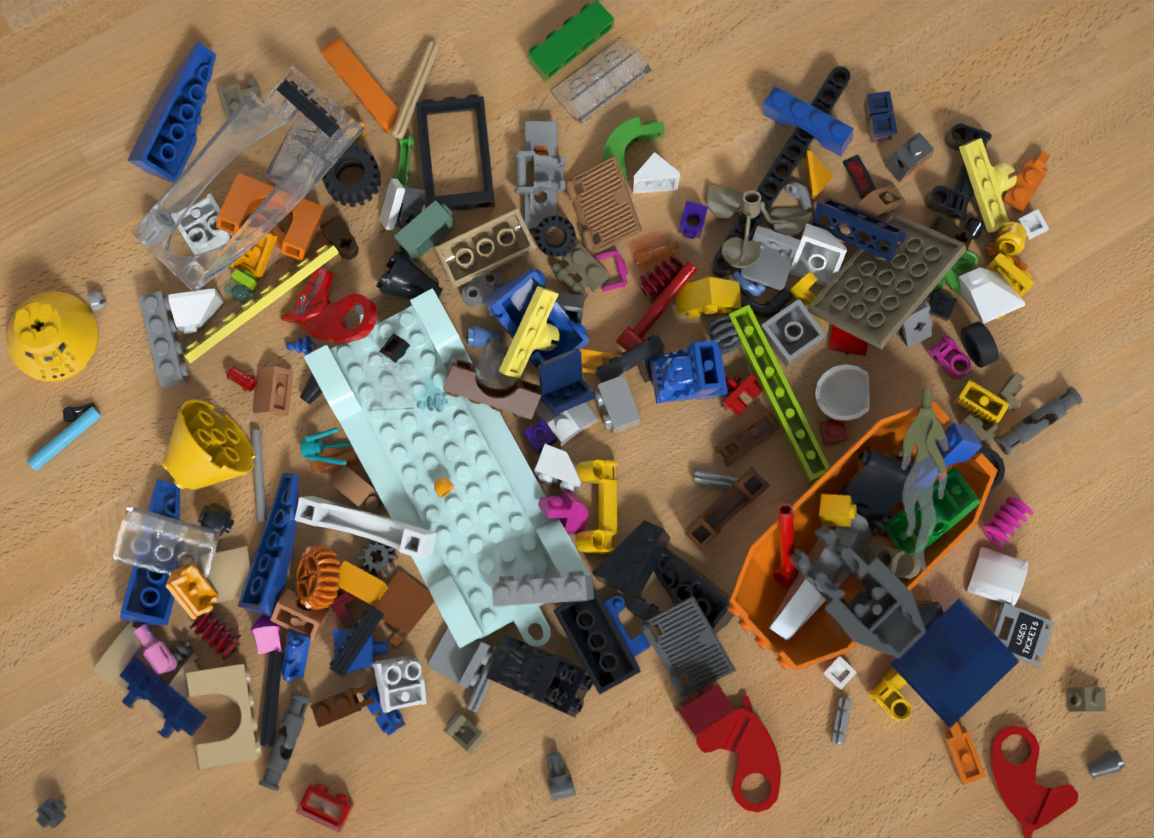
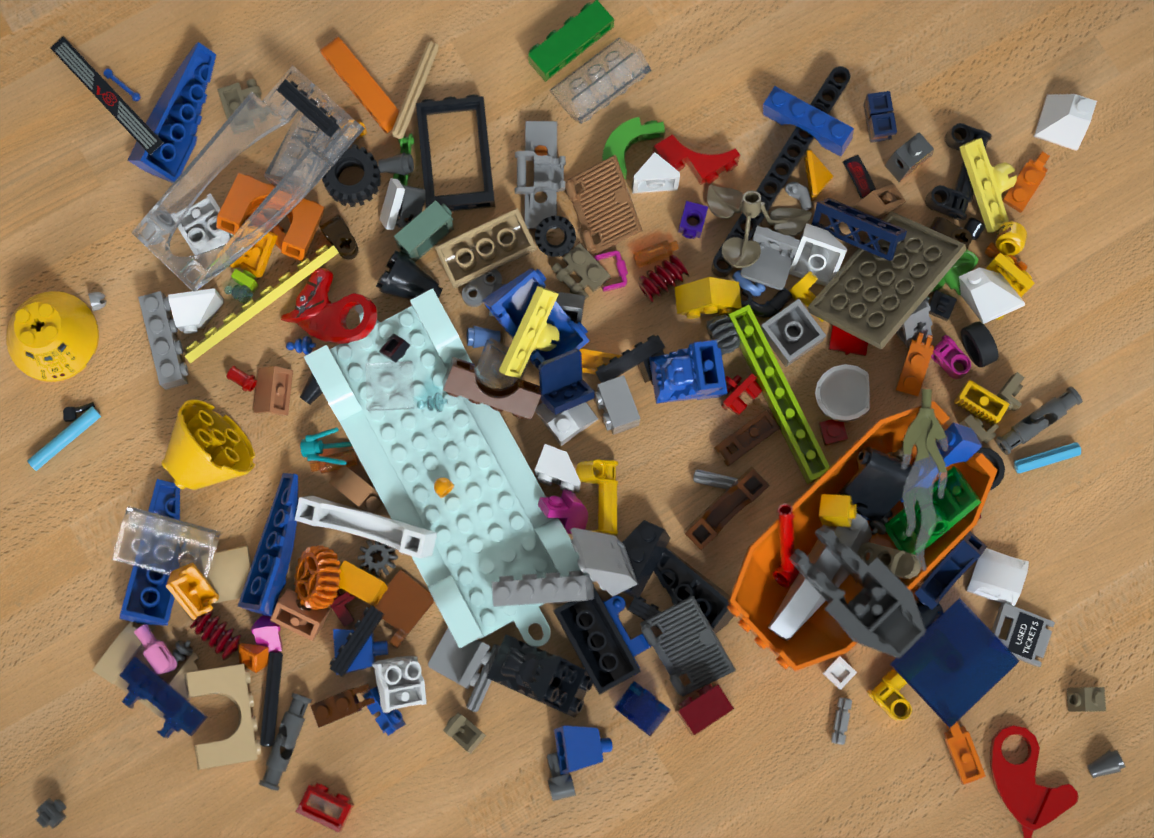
black head [197,503,234,537] -> none
light grey bar [251,430,267,523] -> none
blue hinge [282,630,311,682] -> none
dark purple brick [524,419,556,455] -> none
red piece [616,261,698,351] -> none
red animal [696,696,781,813] -> none
dark pink piece [982,497,1034,548] -> none
white plate [1016,209,1049,241] -> none
none -> black sticker [50,36,163,155]
none -> blue hinge [103,69,141,101]
none -> orange slope [239,643,269,673]
none -> dark grey cone [378,152,414,175]
none -> blue torso [554,726,613,775]
none -> light grey slope [570,528,638,596]
none -> clear blue brick [614,681,671,736]
none -> red arch [653,134,740,185]
none -> orange hinge [895,332,934,396]
none -> dark blue arch [914,531,987,610]
none -> medium azure axle [1014,442,1081,474]
none -> white slope [1034,94,1097,151]

